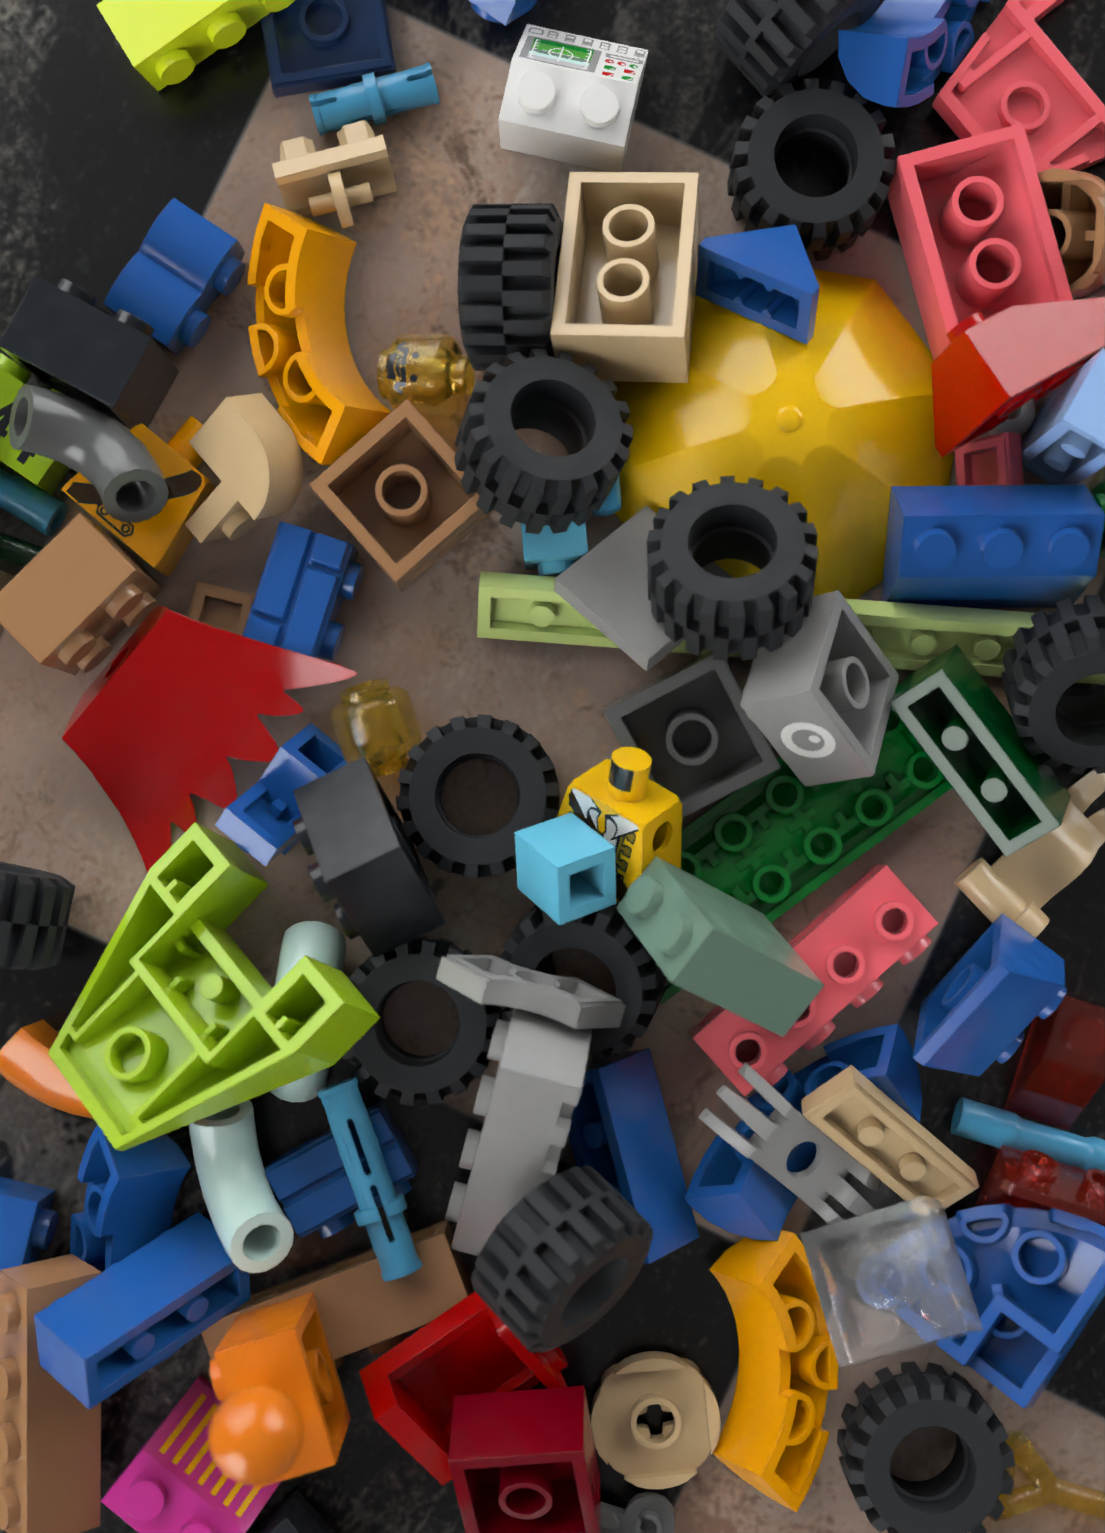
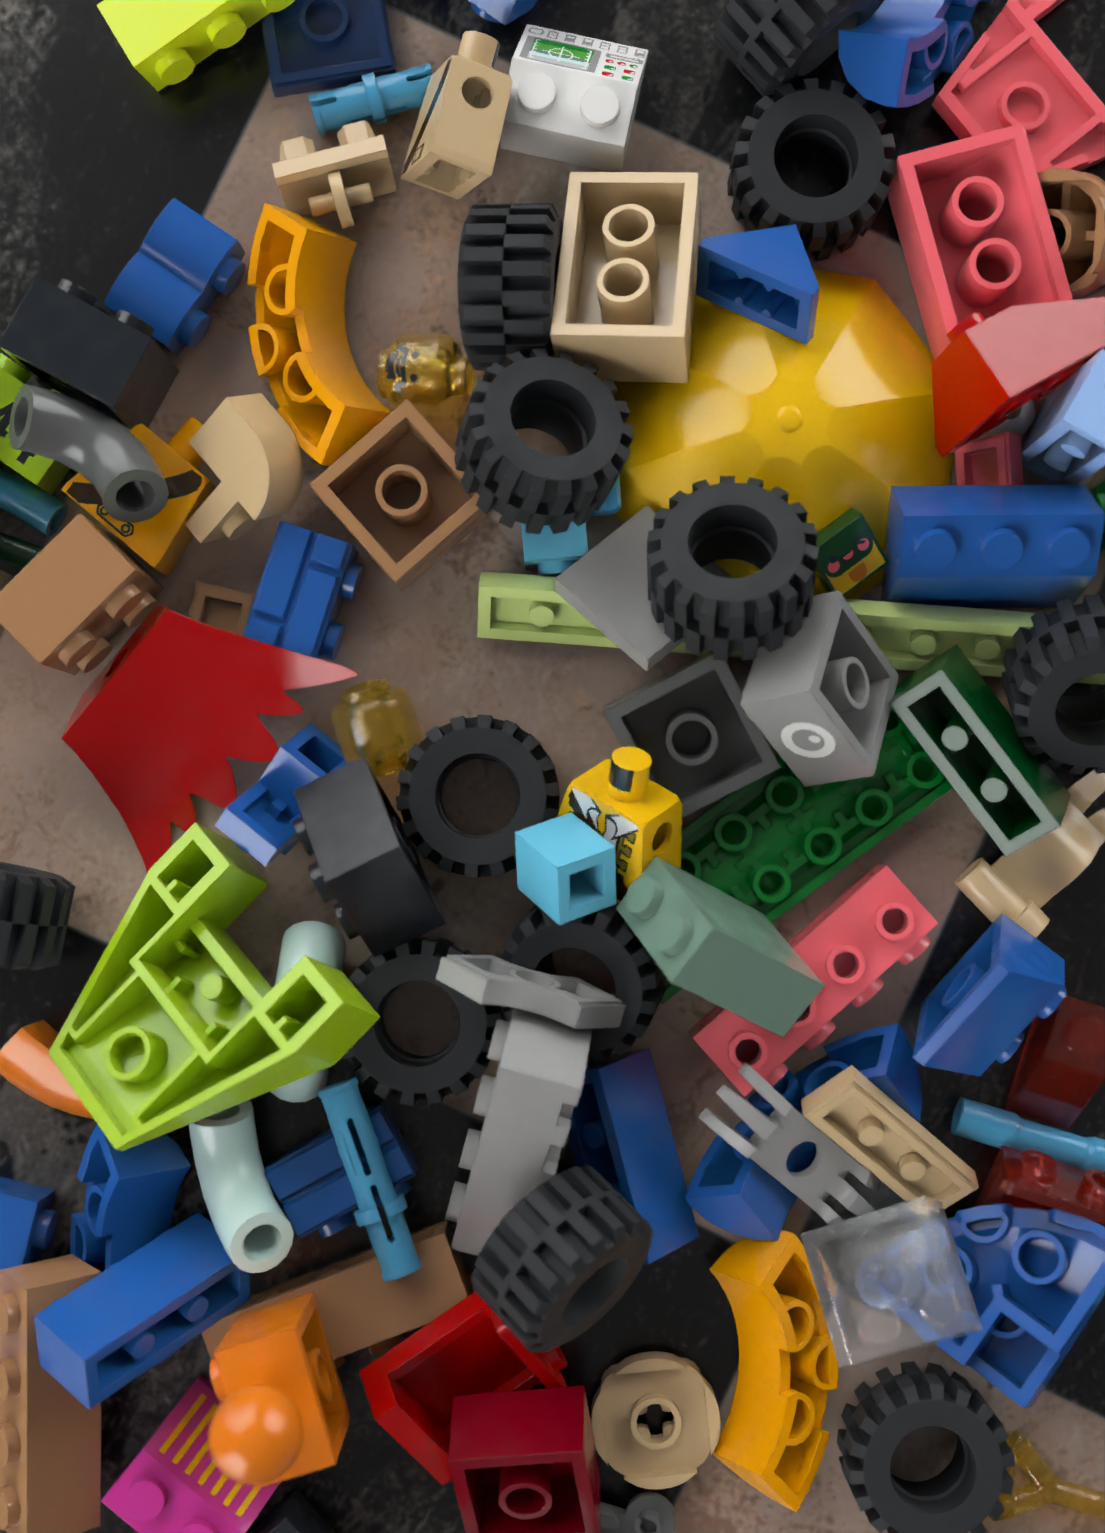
none -> tan torso [400,31,513,200]
none -> dark green tile [816,508,889,597]

